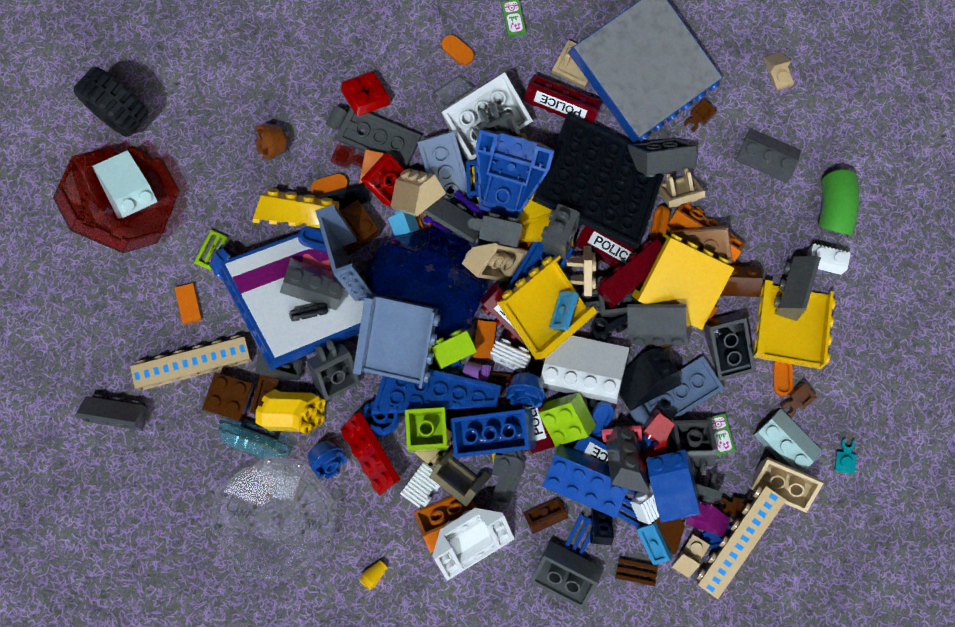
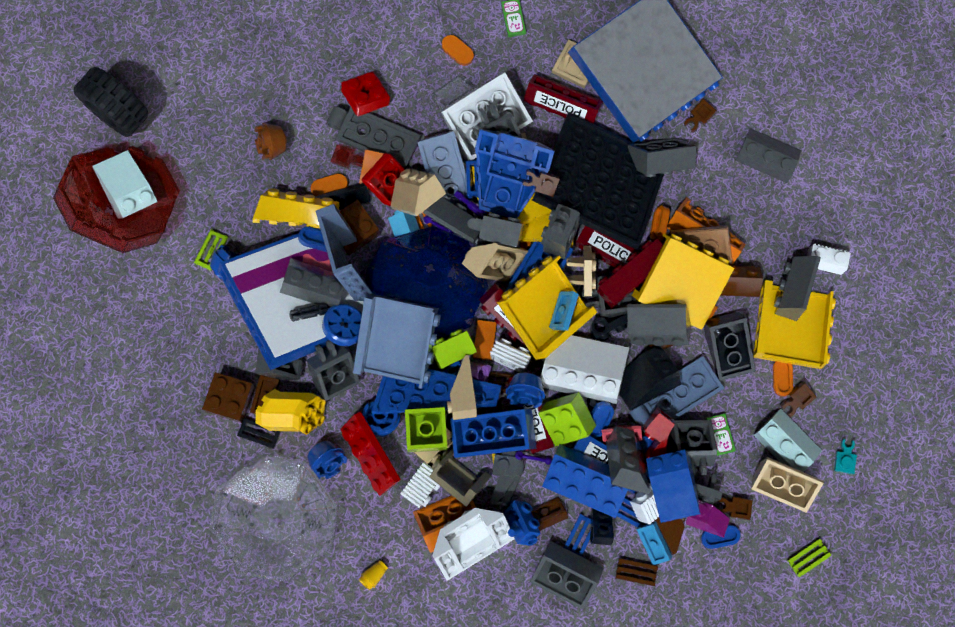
dark grey slope [75,394,148,431] -> none
tan brick [130,335,252,391] -> none
orange tile [174,283,202,325] -> none
clear light blue brick [218,419,294,462] -> none
tan plate [658,168,705,208] -> none
tan slope [672,534,710,578] -> none
tan brick [696,484,786,599] -> none
tan slope [763,52,794,90] -> none
bright green brick [818,170,859,235] -> none
none -> blue wheel [322,304,362,346]
none -> tan slope [447,355,477,420]
none -> blue brick [503,500,541,546]
none -> dark purple hinge [515,451,552,465]
none -> reddish brown plate [522,169,560,197]
none -> lime tile [787,539,832,577]

